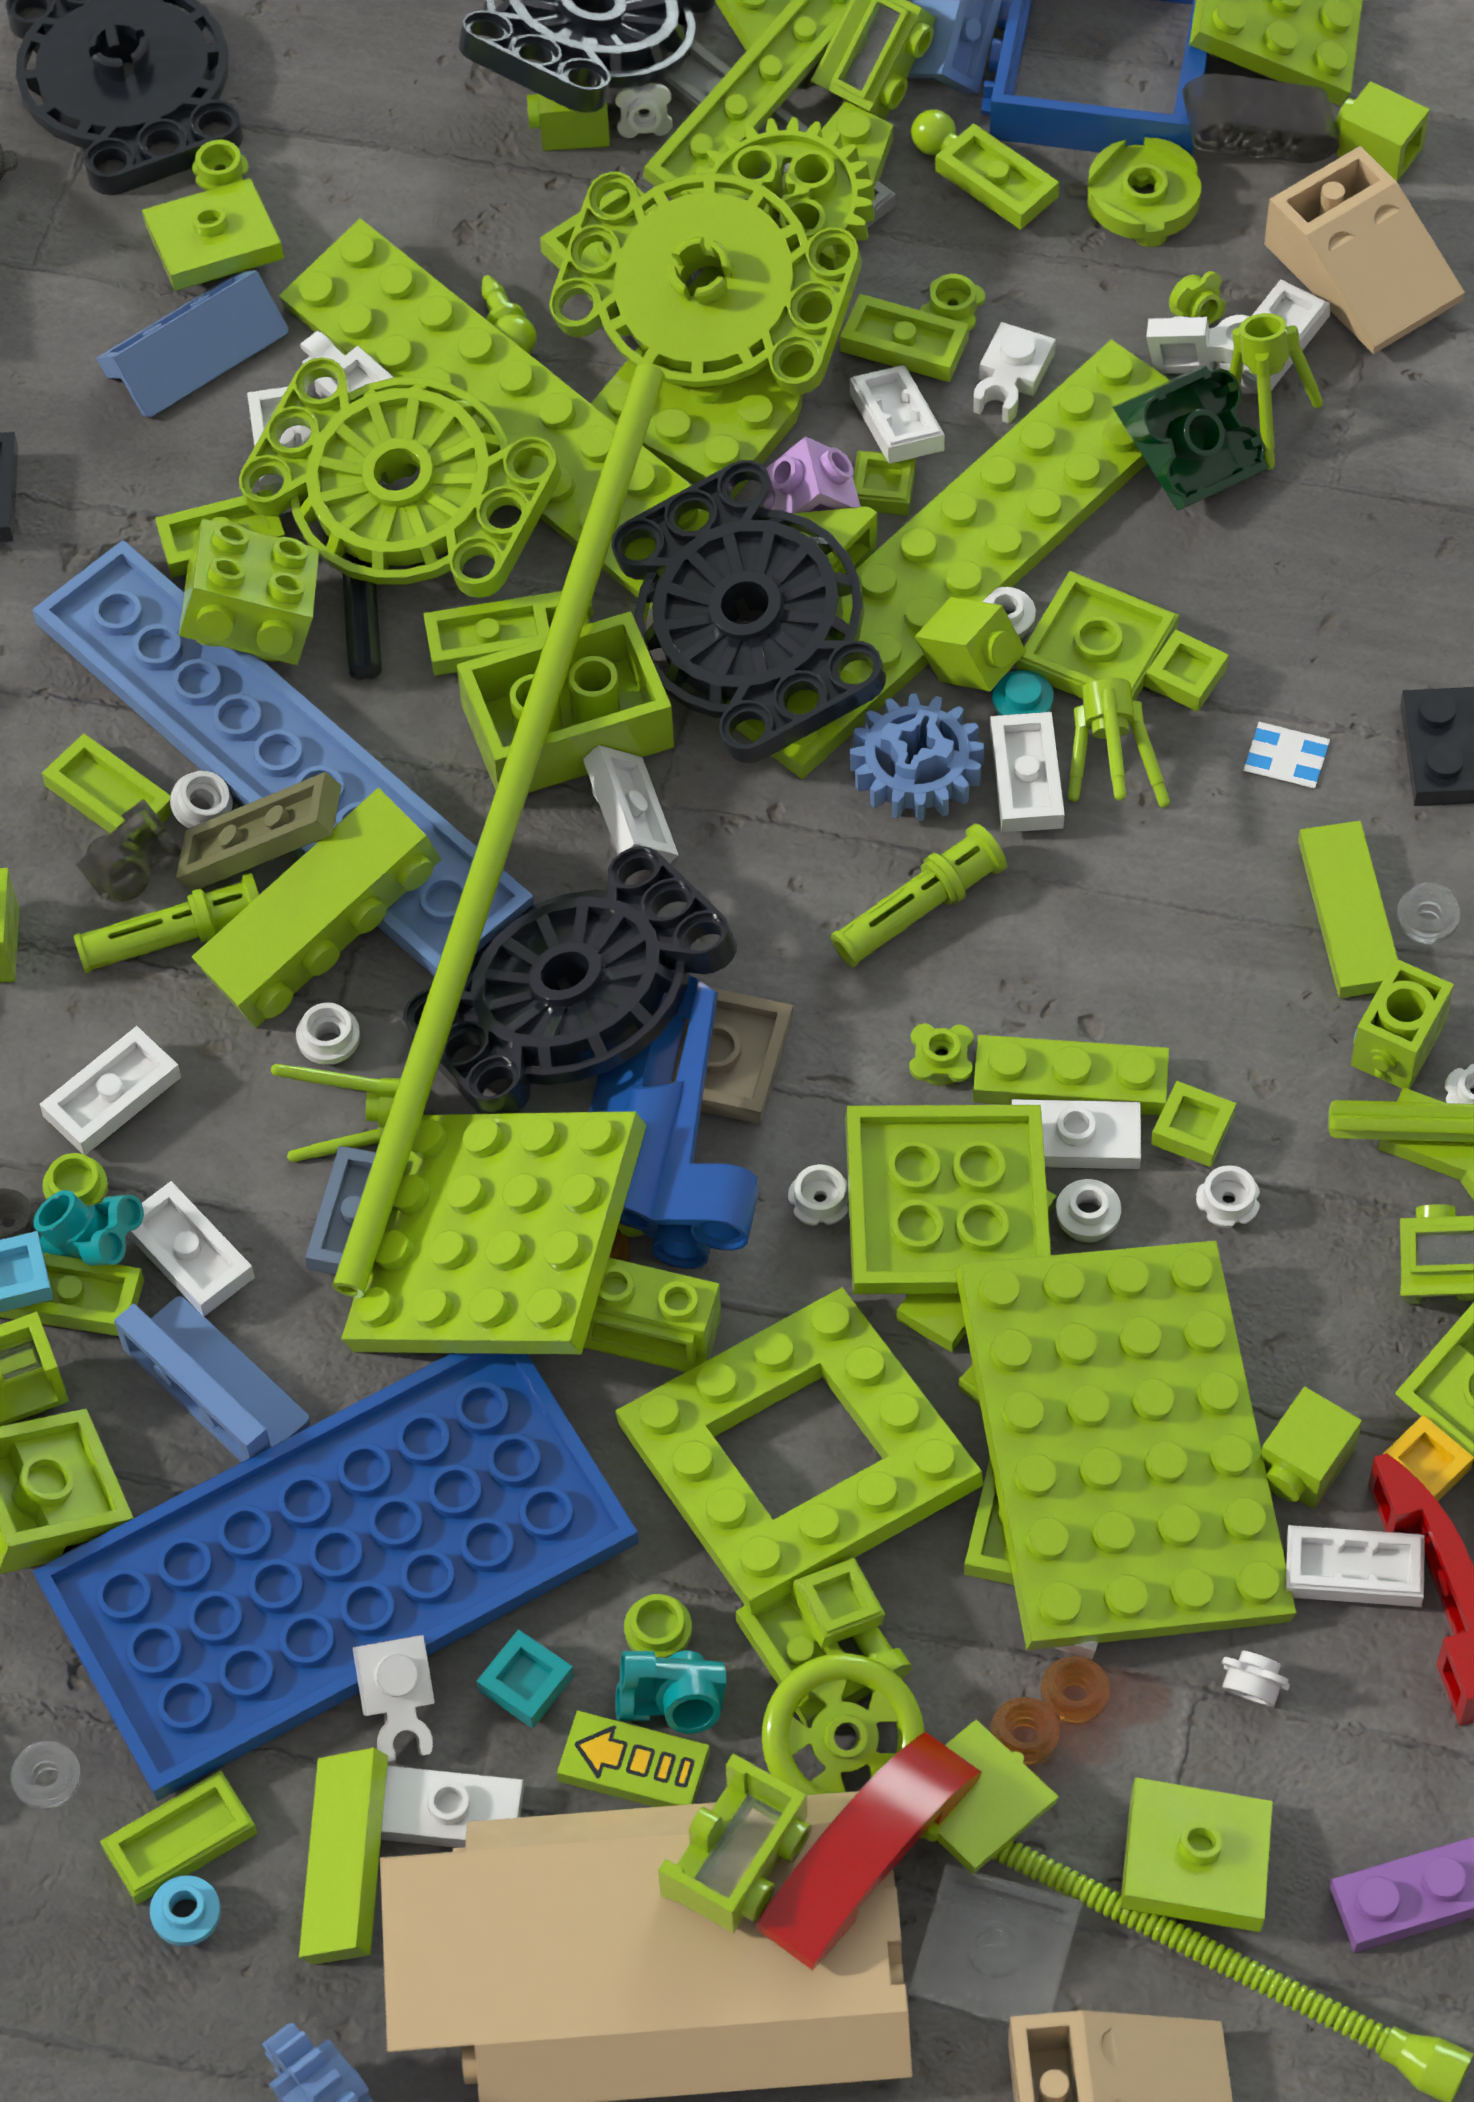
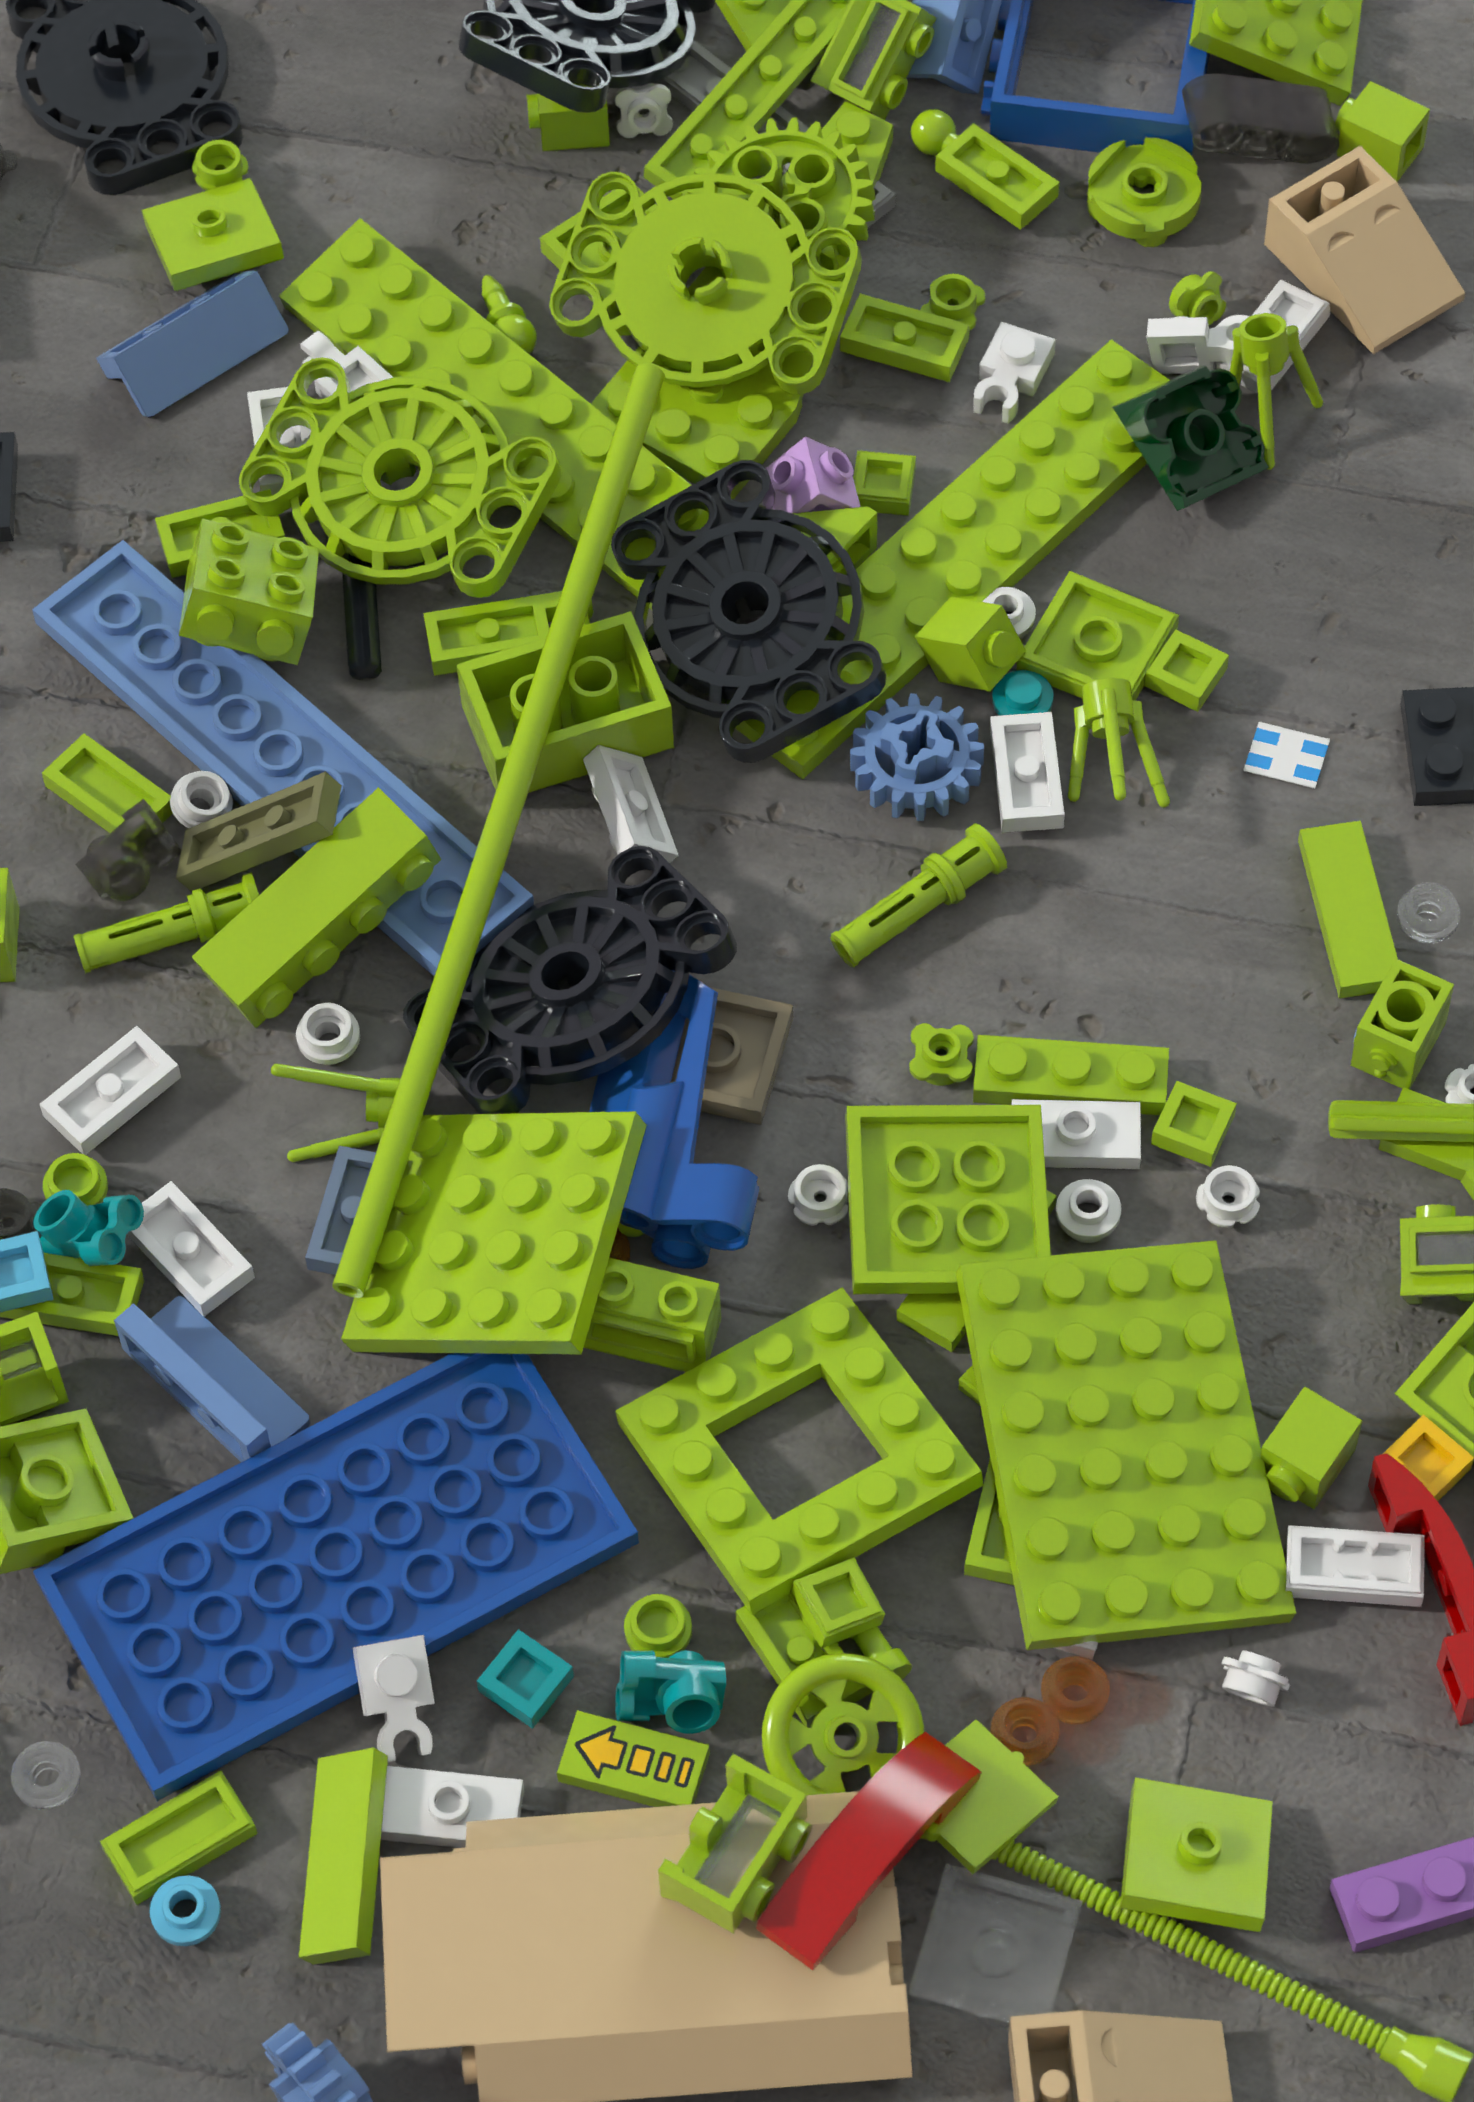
white plate [850,365,945,464] -> none

